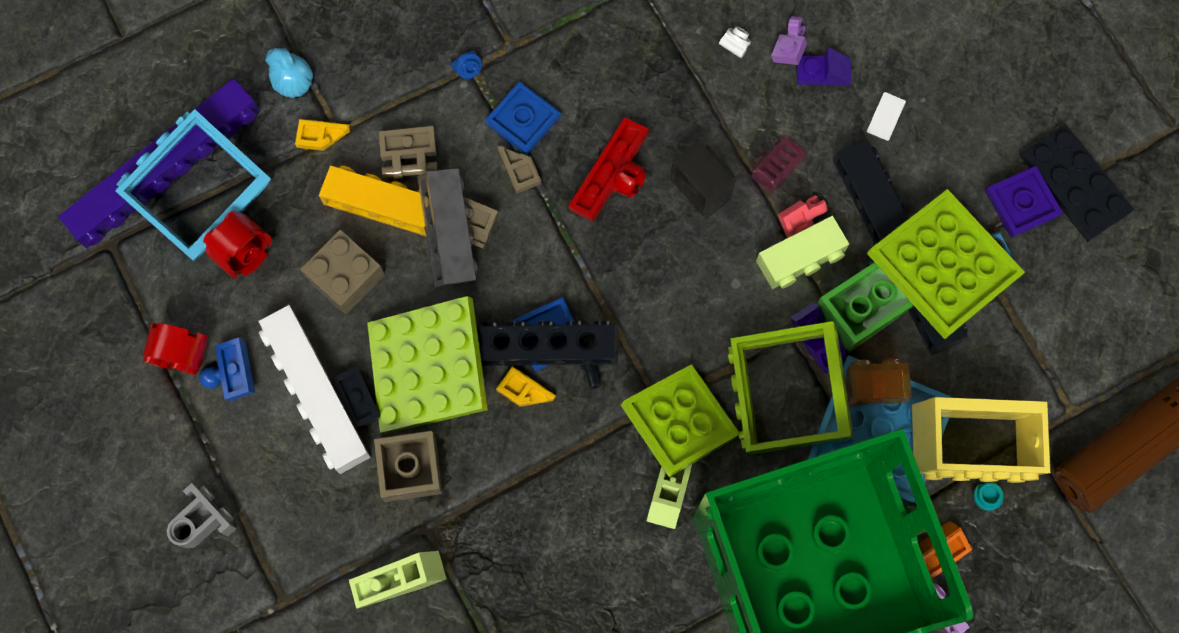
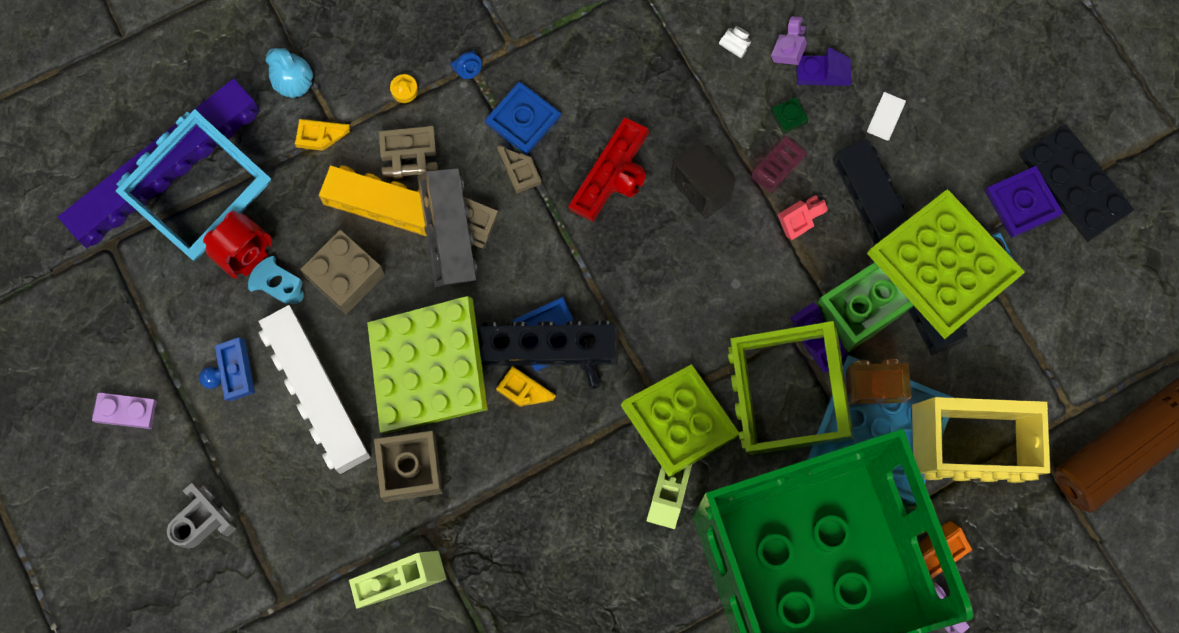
red brick [142,322,209,375] -> none
black plate [331,366,381,431] -> none
yellowish green brick [756,216,849,289] -> none
teal plate [973,482,1004,511] -> none
none -> lavender plate [92,393,157,429]
none -> medium azure piece [248,256,304,304]
none -> yellow tile [390,74,418,103]
none -> dark green plate [771,97,809,135]

